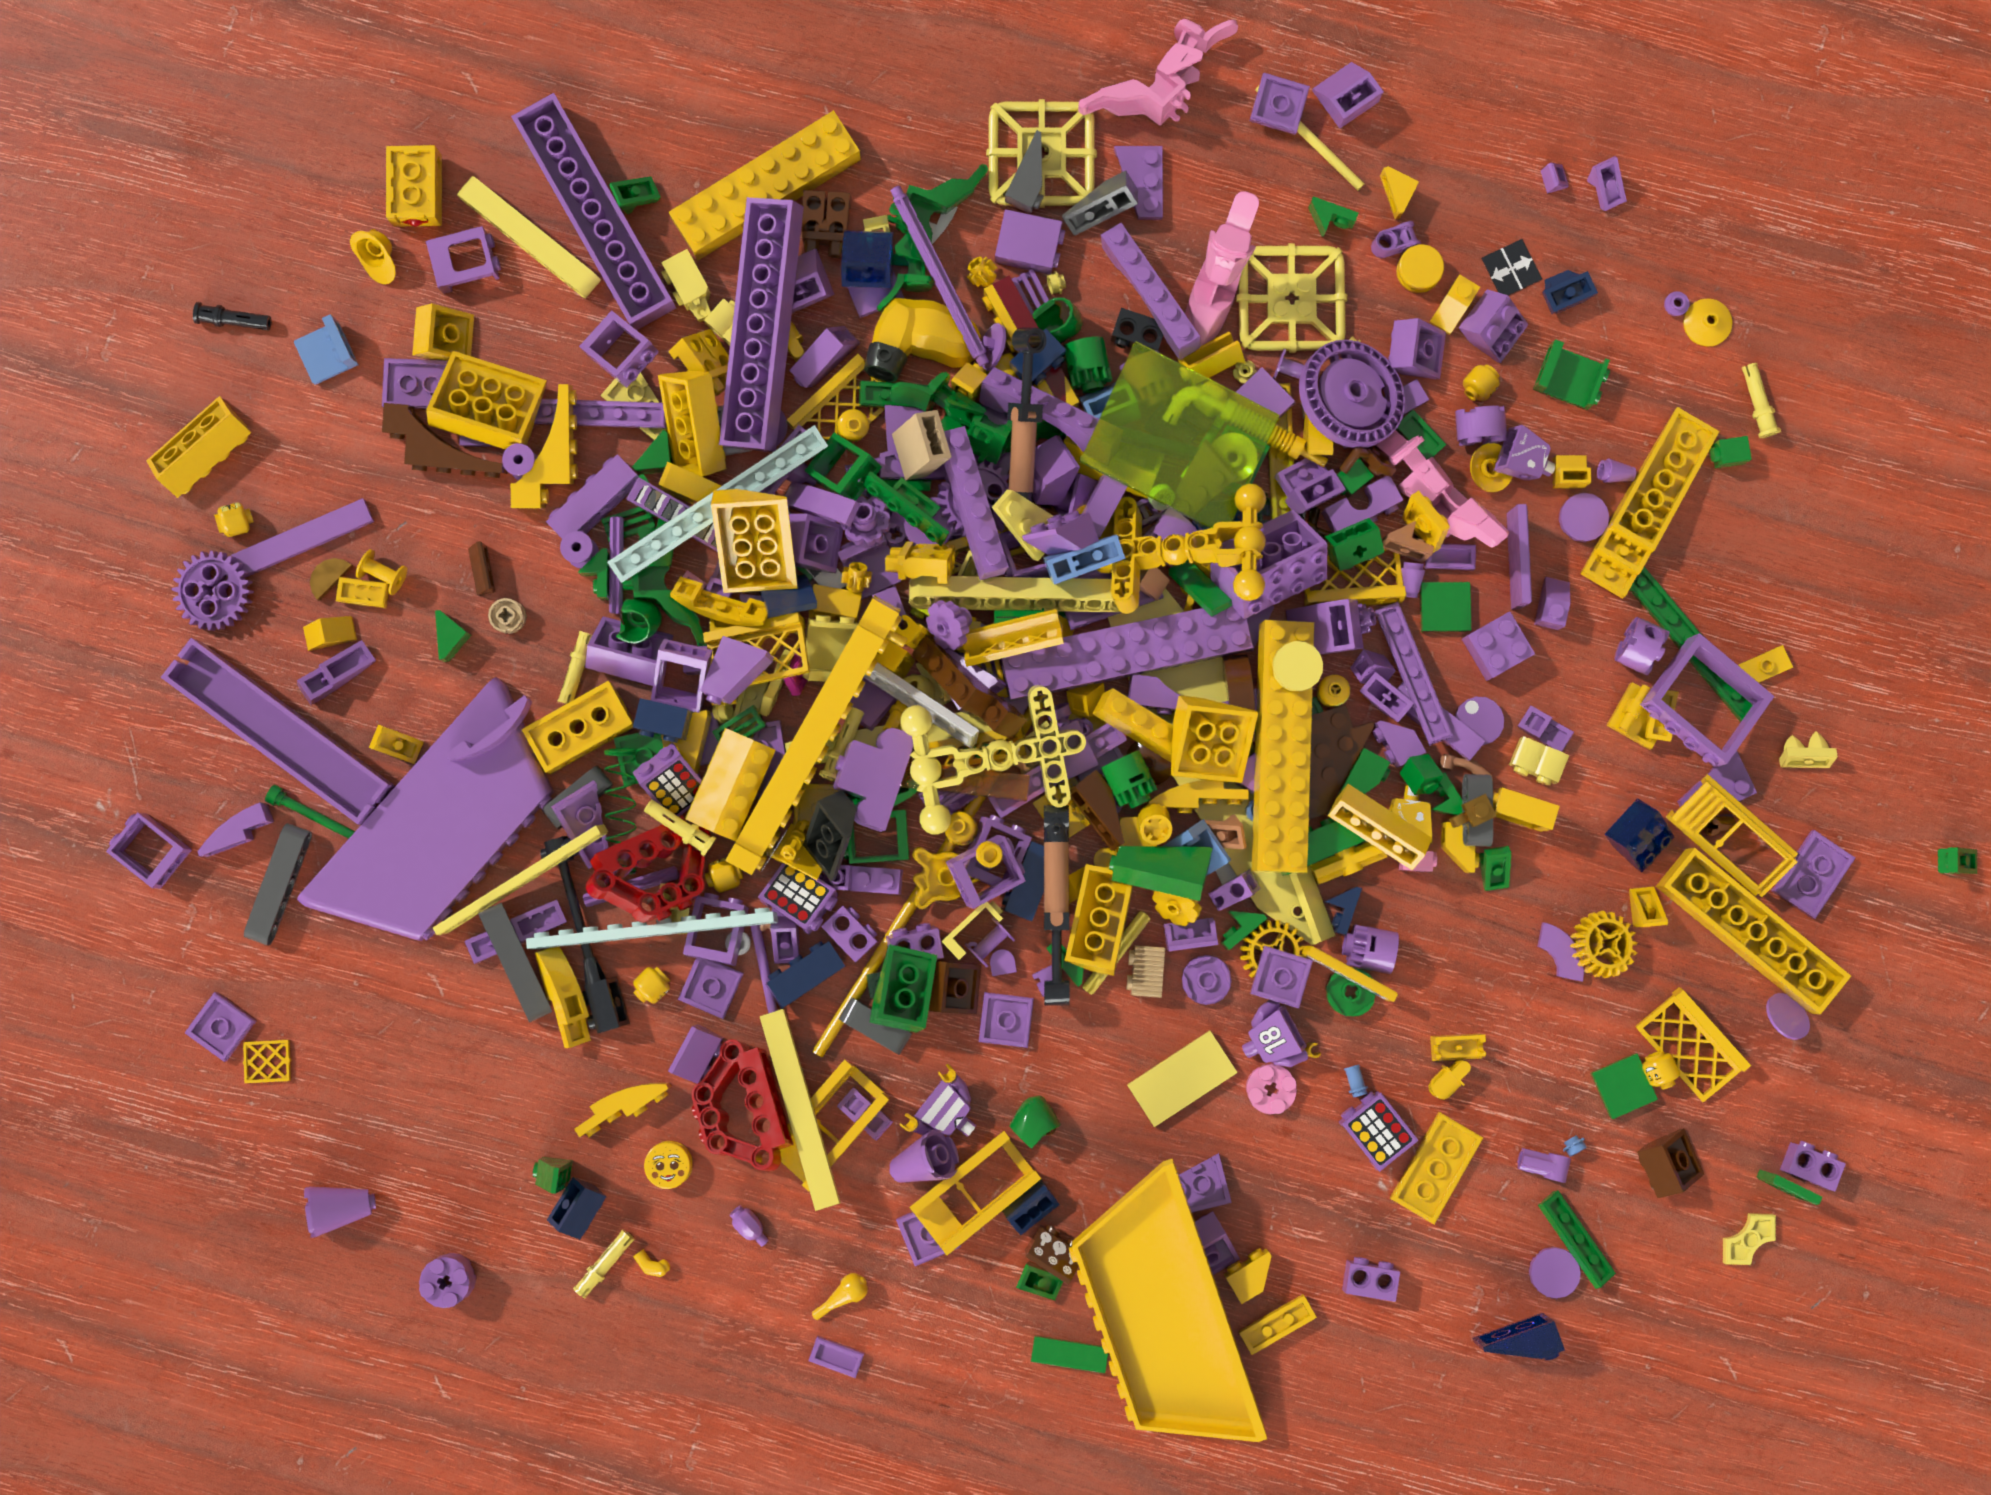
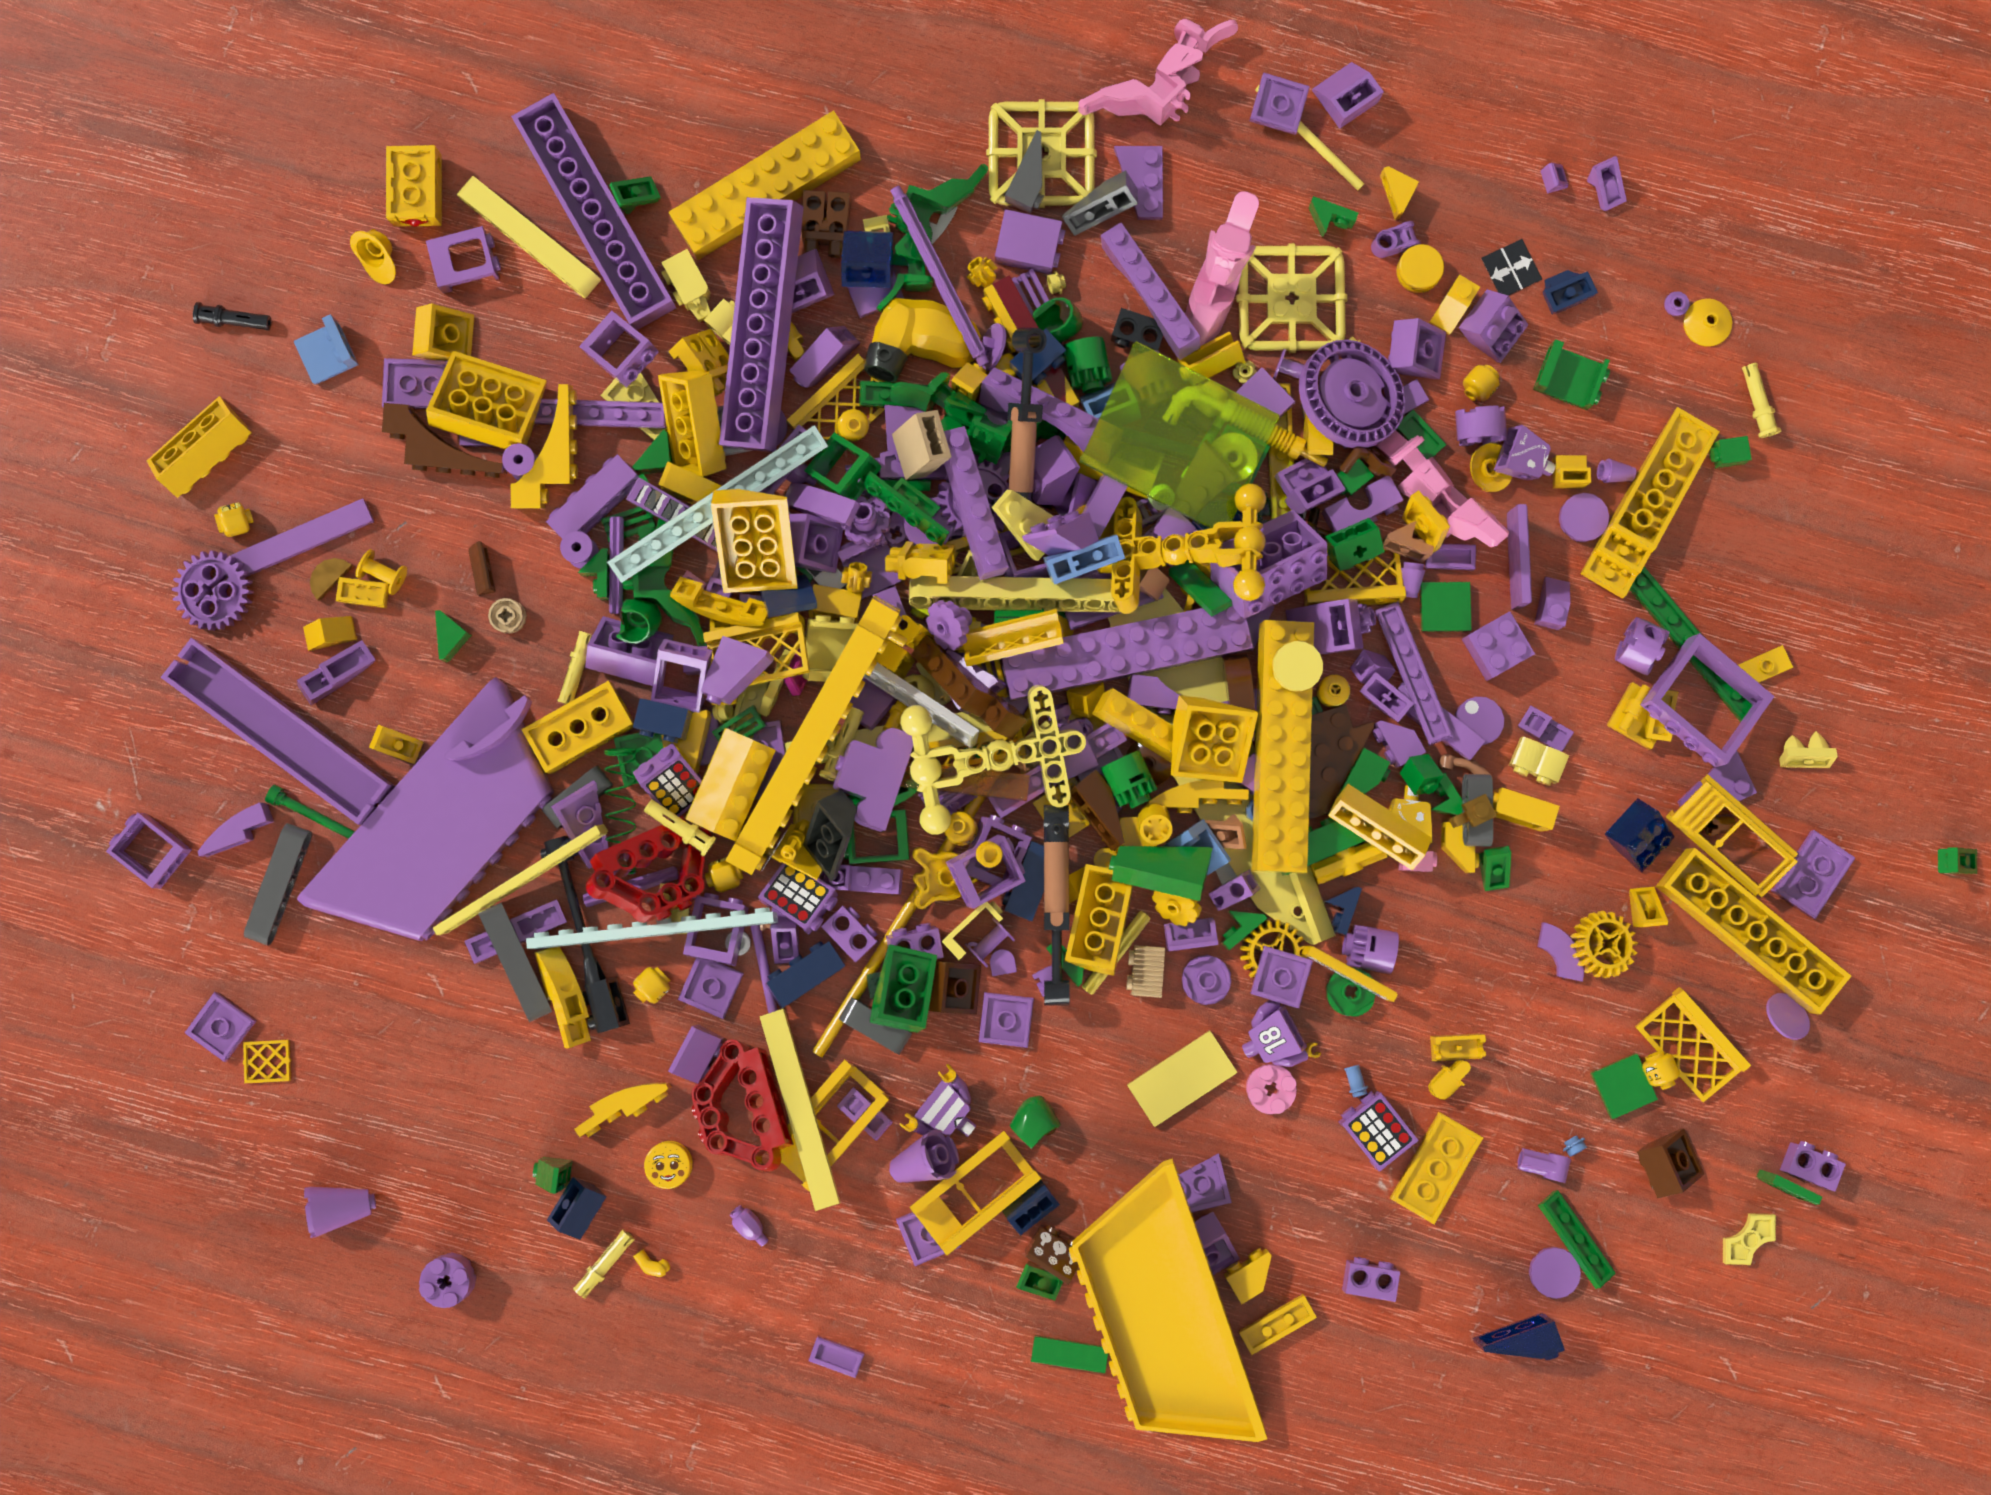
yellow piece [812,1273,868,1320] -> none

